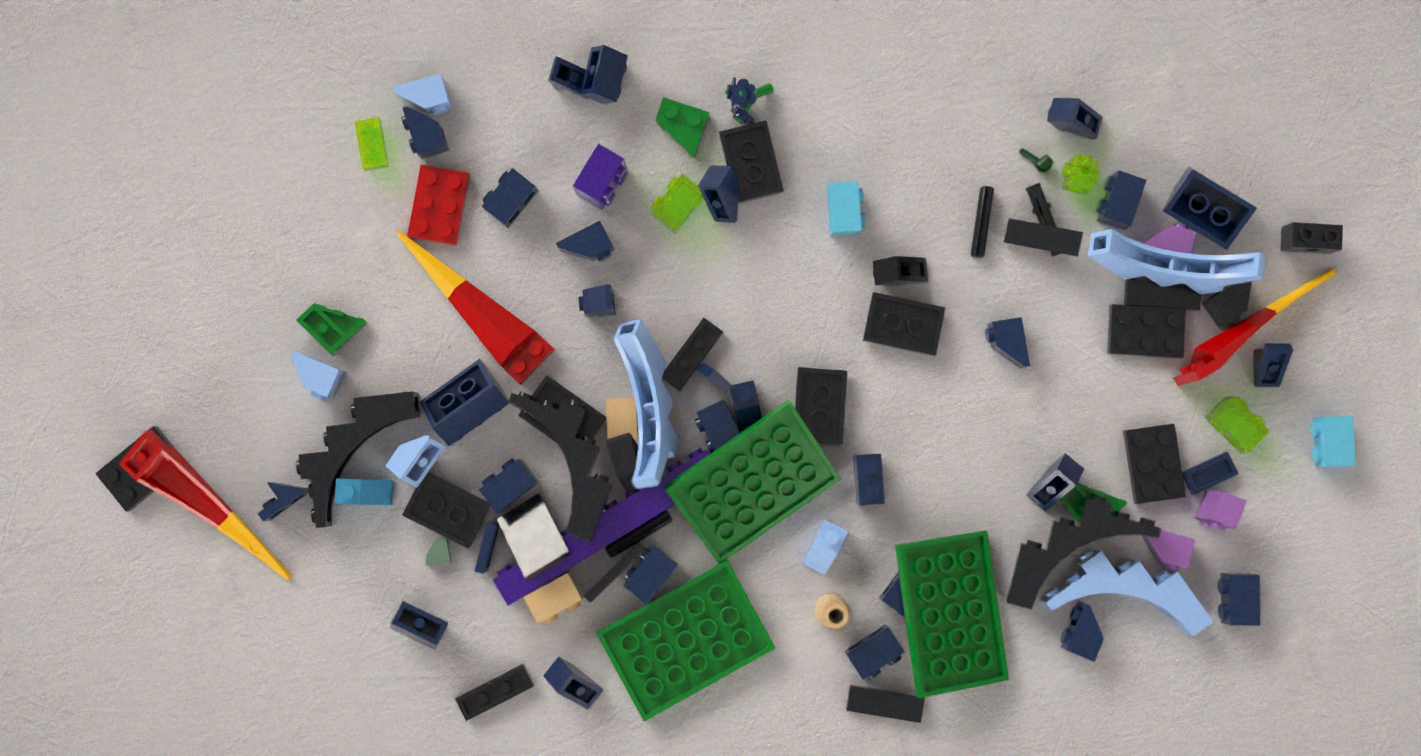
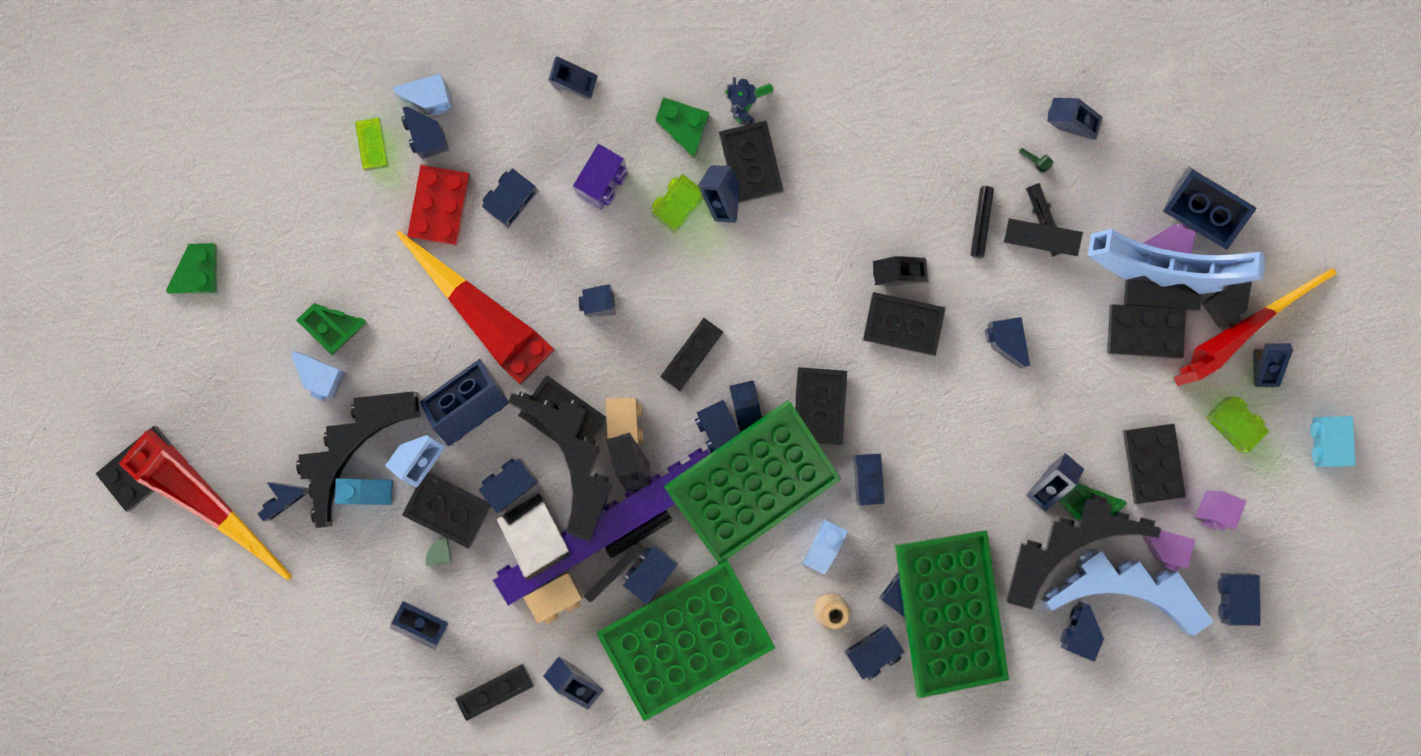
dark blue tile [474,522,500,574] -> none
dark blue slope [556,221,615,262] -> none
dark blue brick [580,45,628,104] -> none
light blue arch [613,319,680,489] -> none
dark blue tile [696,363,732,393] -> none
medium azure brick [827,181,865,236] -> none
black tile [846,685,925,723] -> none
clear neon green brick [1061,154,1100,195] -> none
dark blue brick [1096,170,1147,230] -> none
dark blue tile [1182,452,1239,495] -> none
black brick [1280,222,1343,254] -> none
none -> green wing [166,243,217,294]

